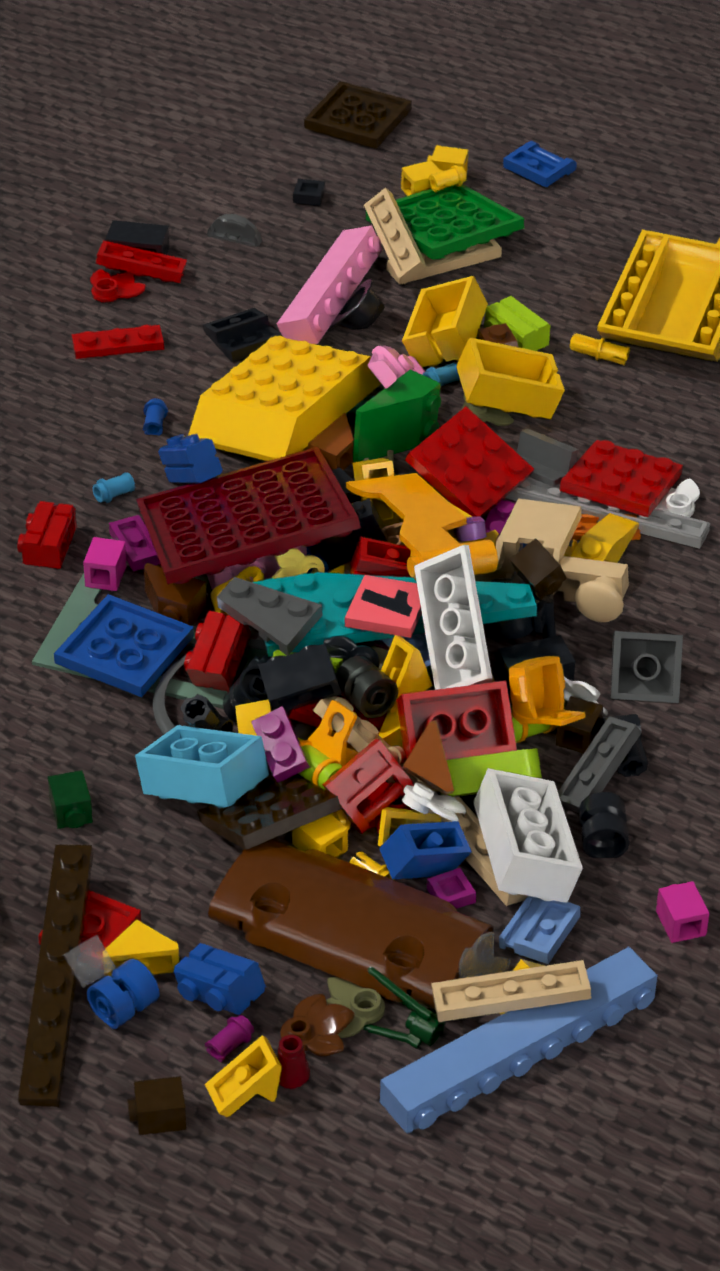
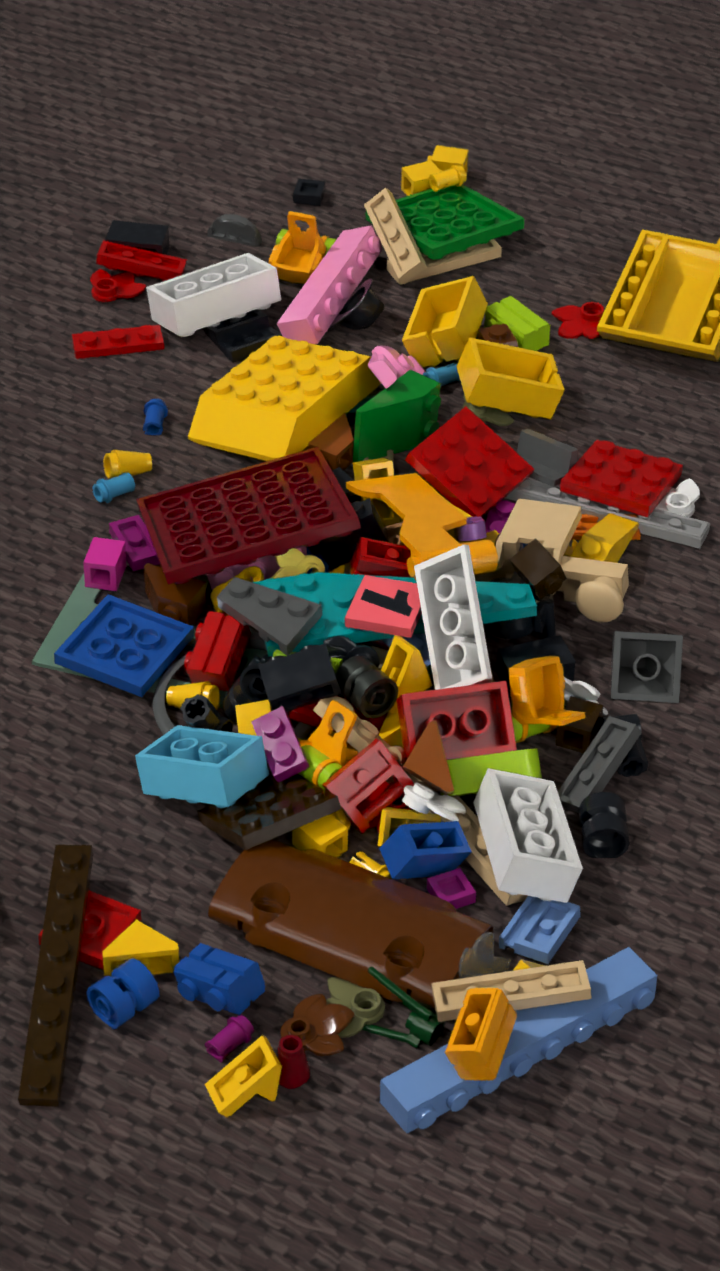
red brick [17,501,77,569] -> none
dark green brick [48,770,93,829] -> none
clear plate [63,935,116,988] -> none
dark brown brick [127,1076,186,1135] -> none
blue brick [158,434,223,483] -> none
dark brown plate [304,81,412,149] -> none
blue plate [503,141,577,187] -> none
yellow axle [570,333,630,366] -> none
dark pink brick [656,881,709,943] -> none
none -> yellow cone [103,450,152,478]
none -> white brick [146,253,281,337]
none -> yellow cone [166,681,220,710]
none -> light orange piece [268,211,337,284]
none -> light orange brick [445,988,517,1080]
none -> red plate [552,302,604,339]

